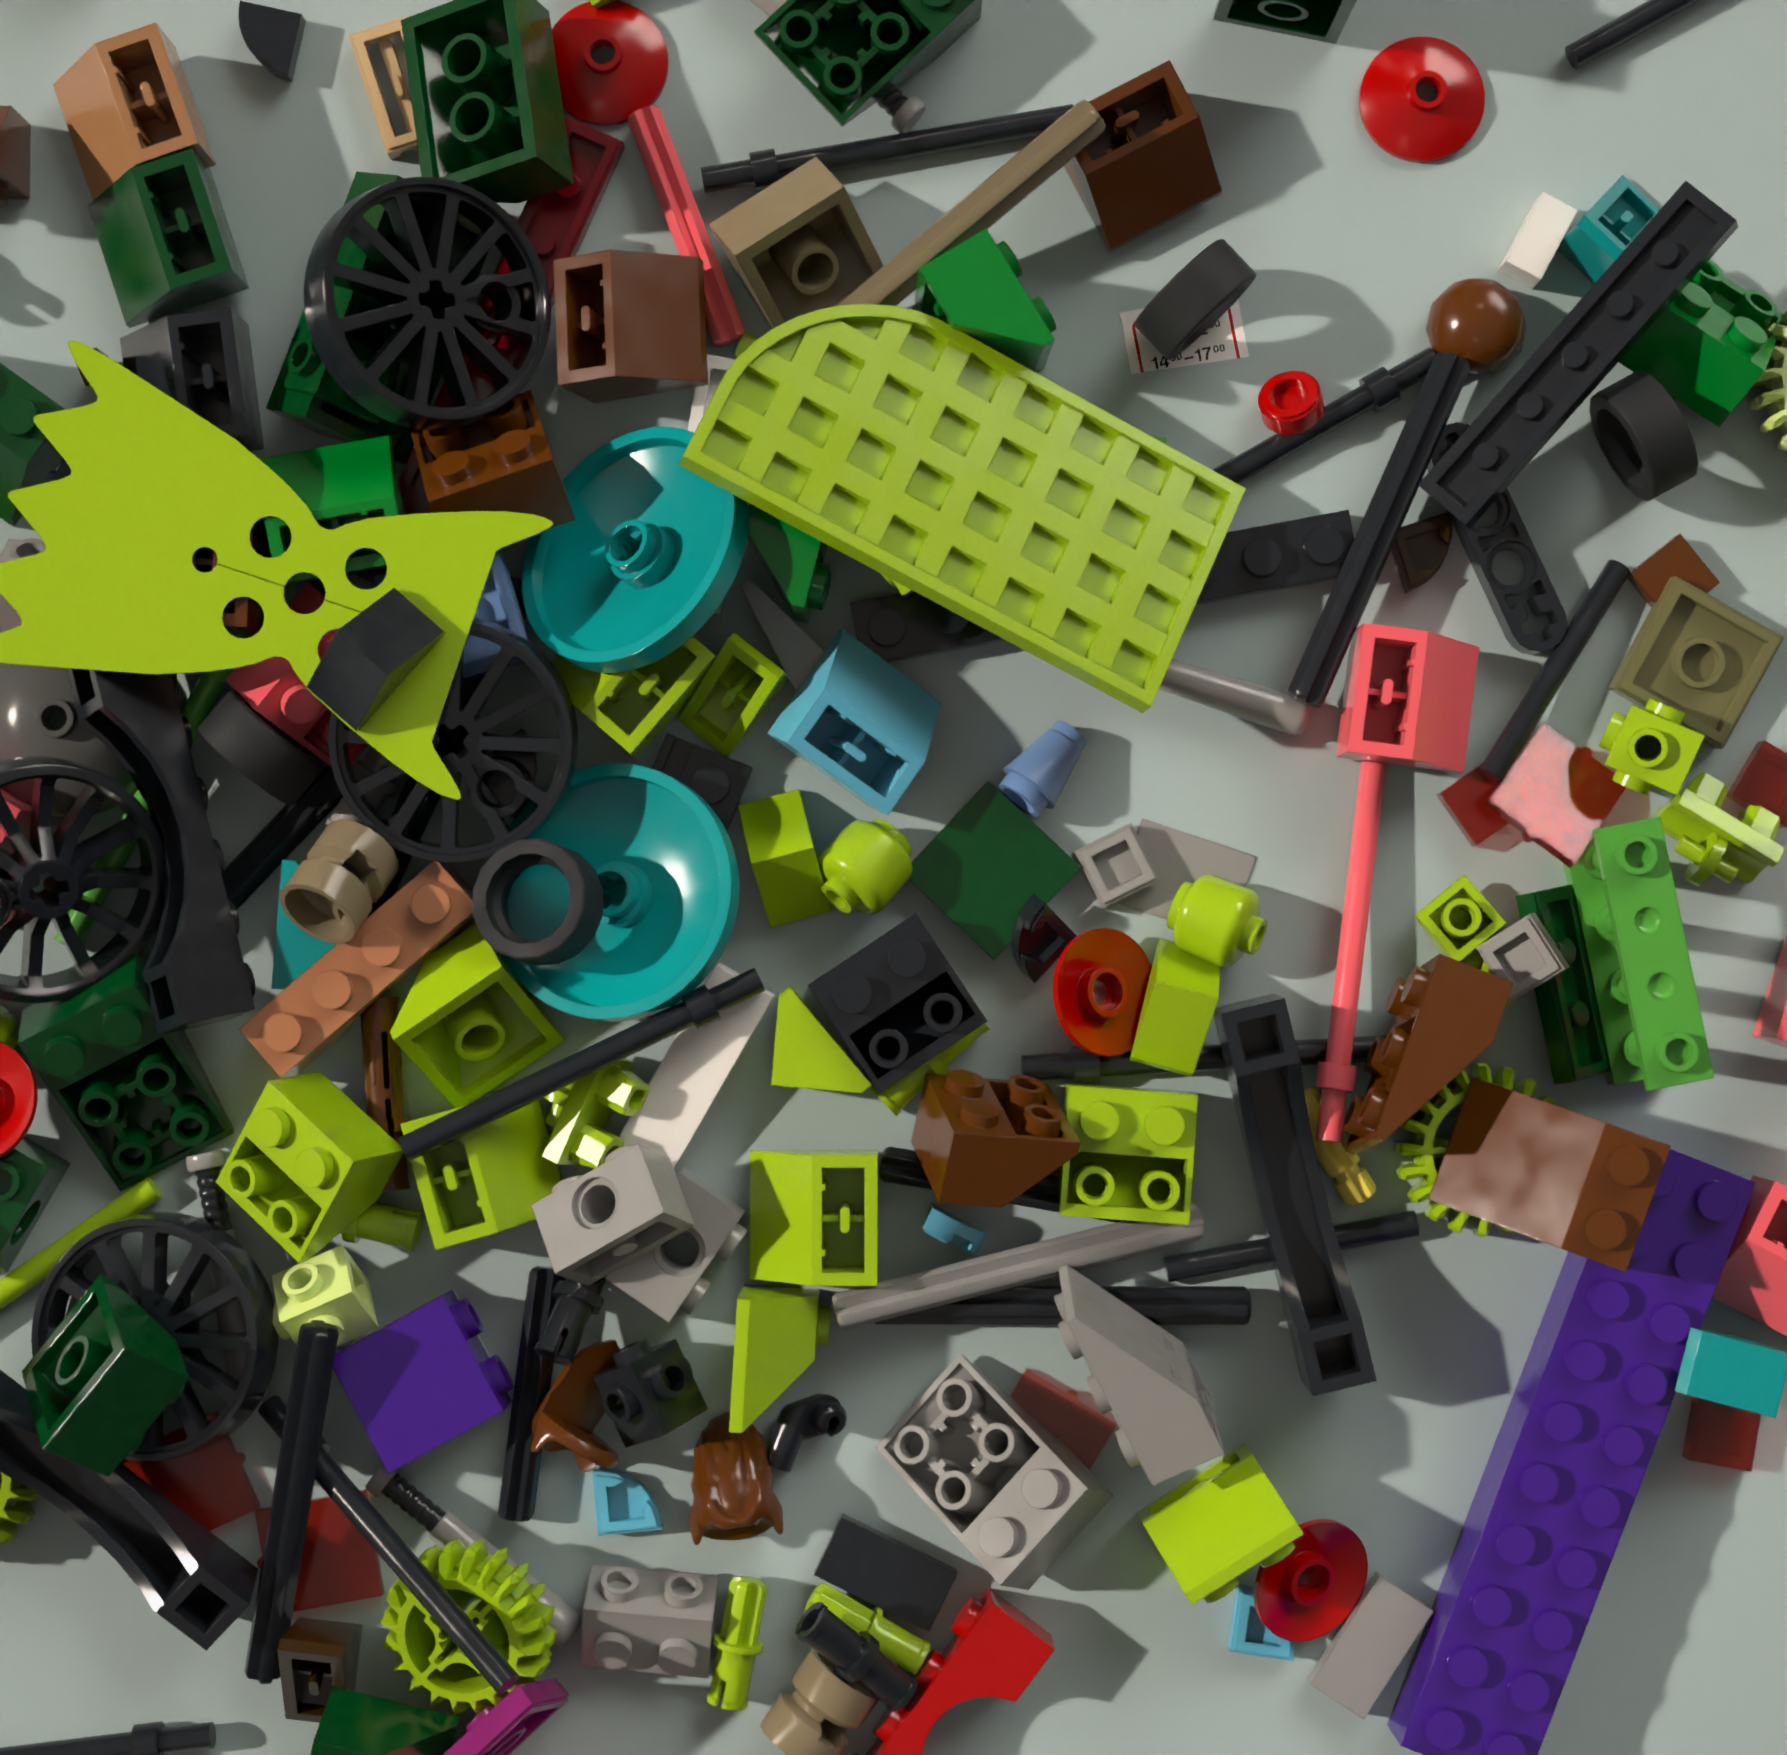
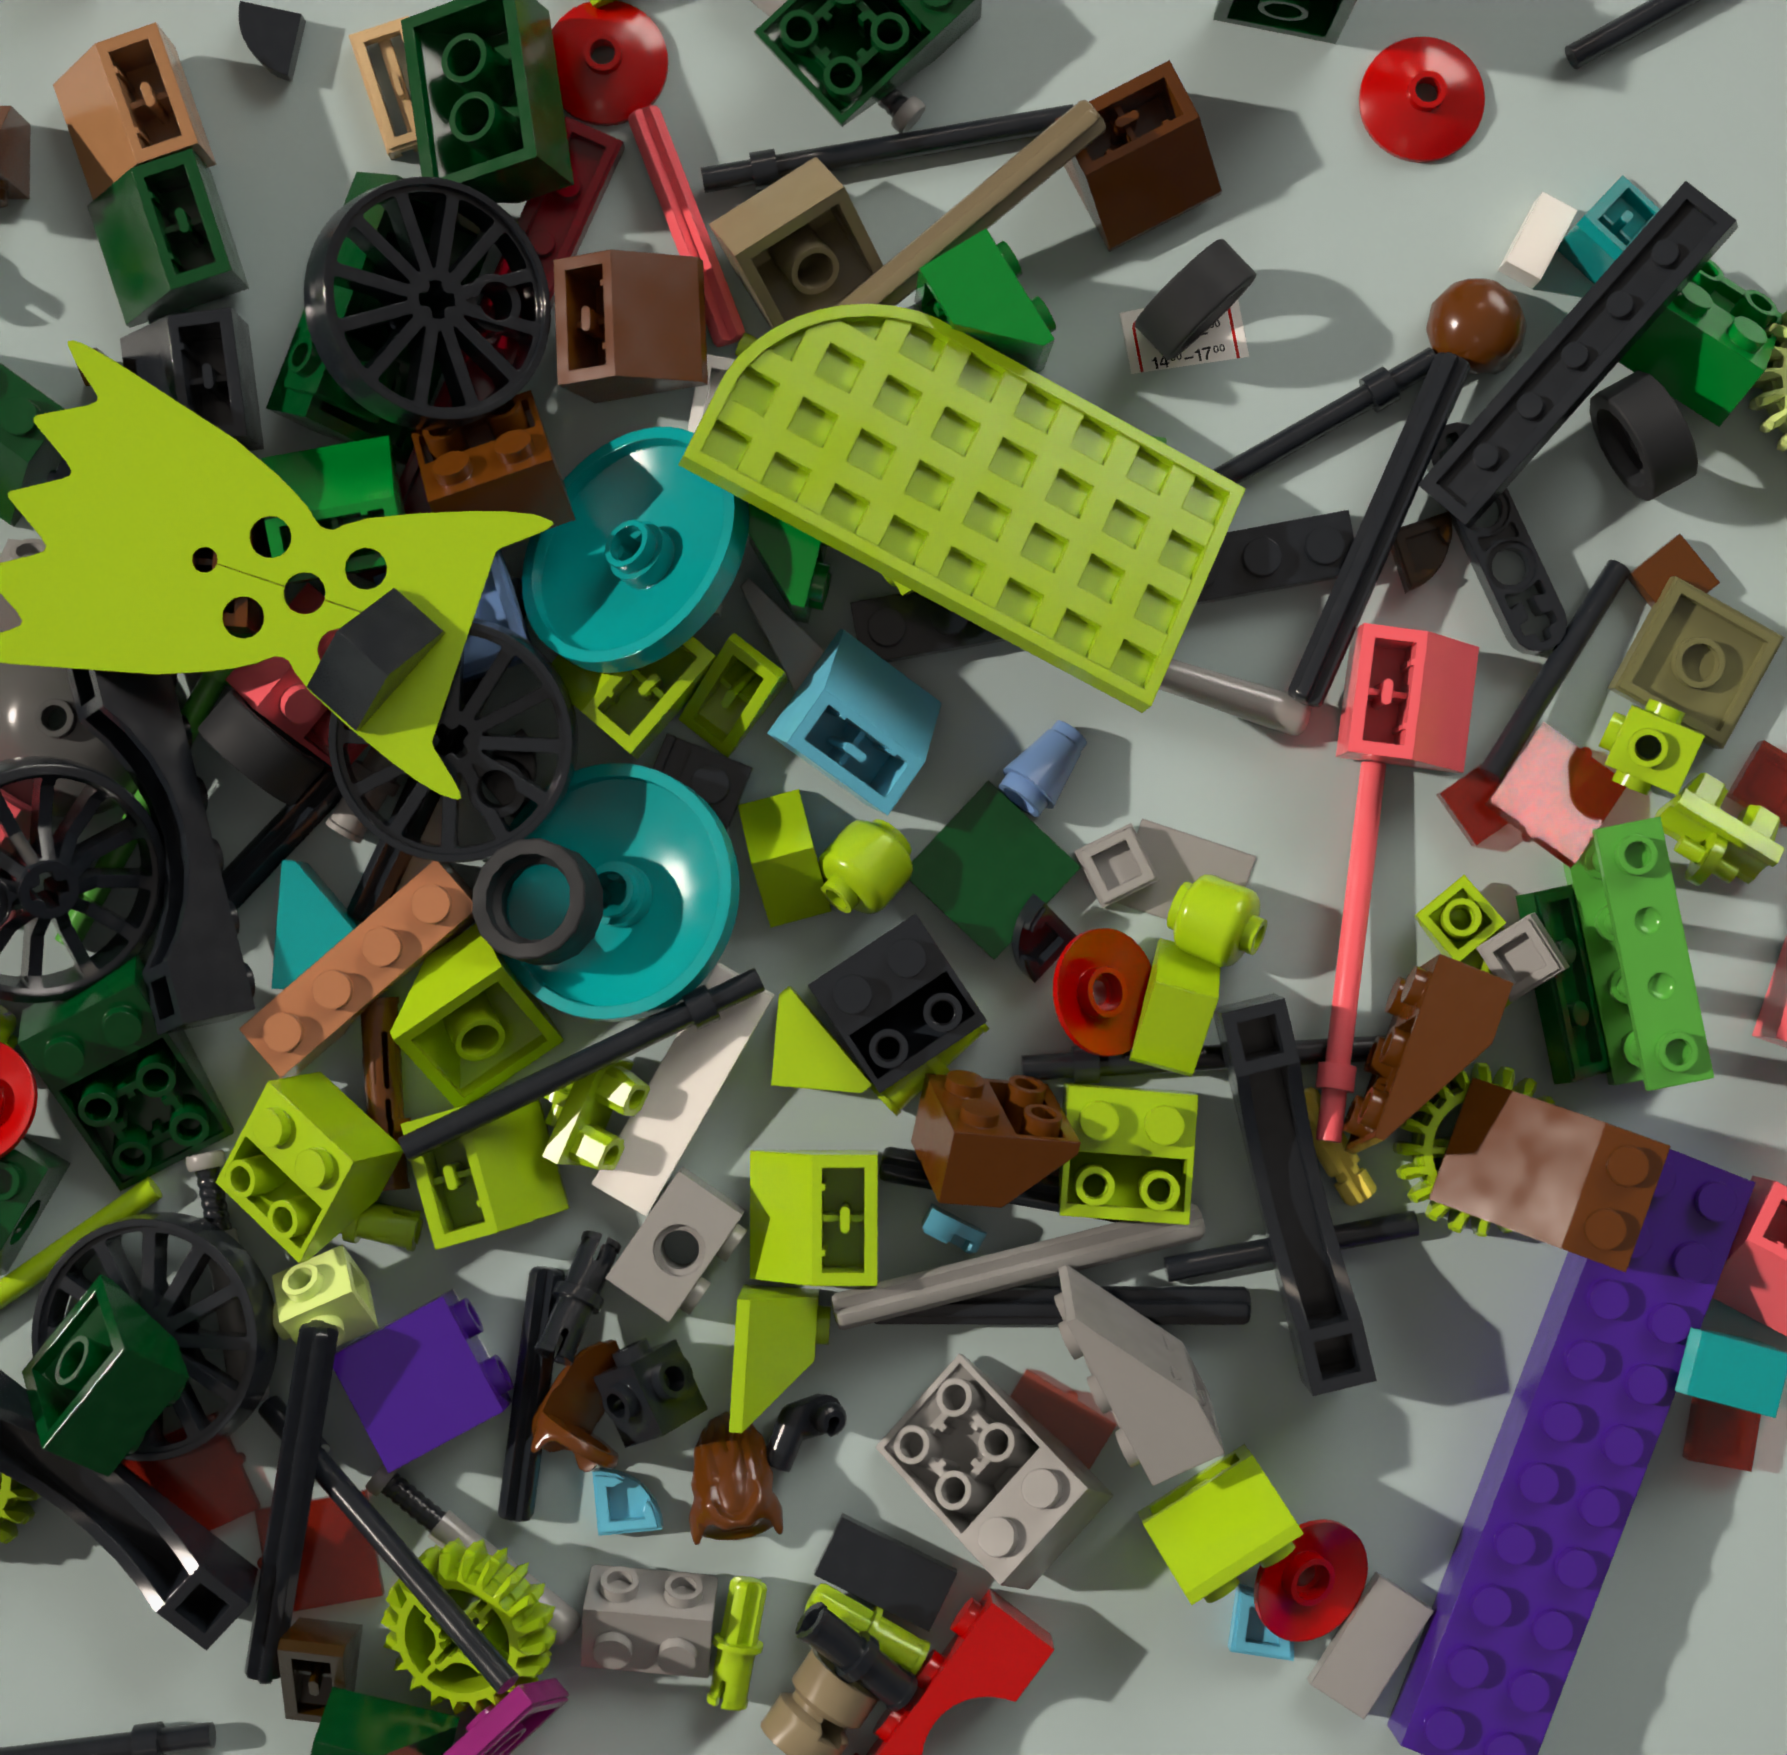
dark tan wheel [279,819,399,944] -> none
light grey brick [531,1143,695,1286] -> none
red tile [1258,371,1324,435] -> none

